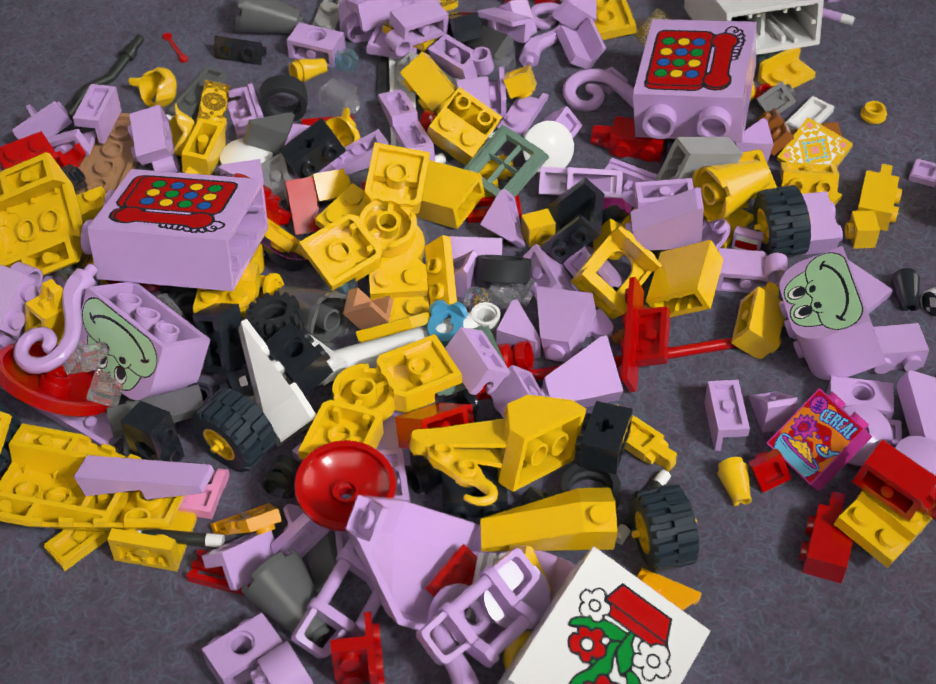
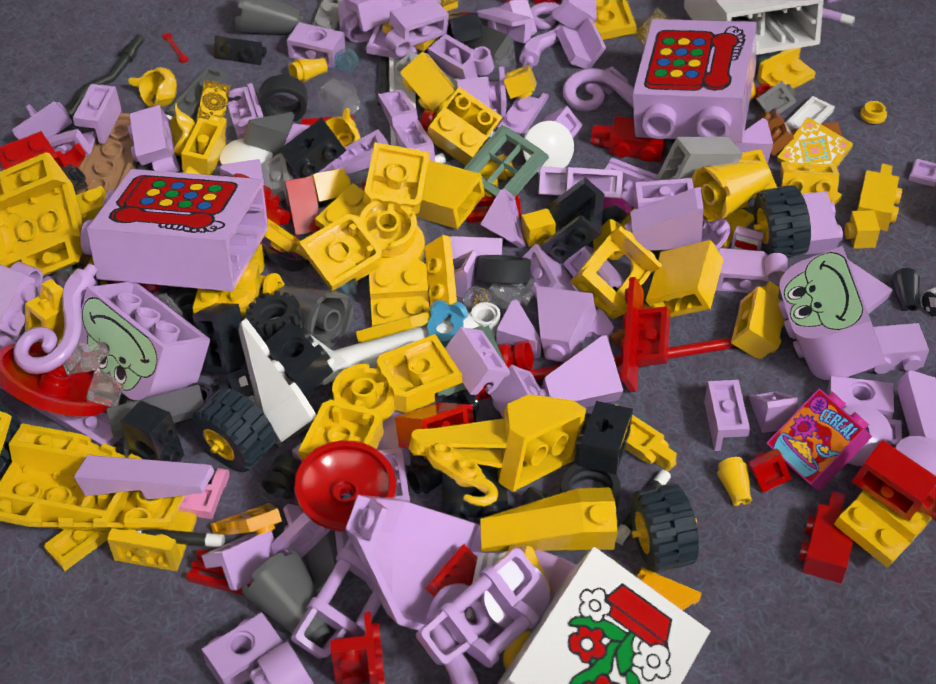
nougat panel [343,287,393,330] -> none

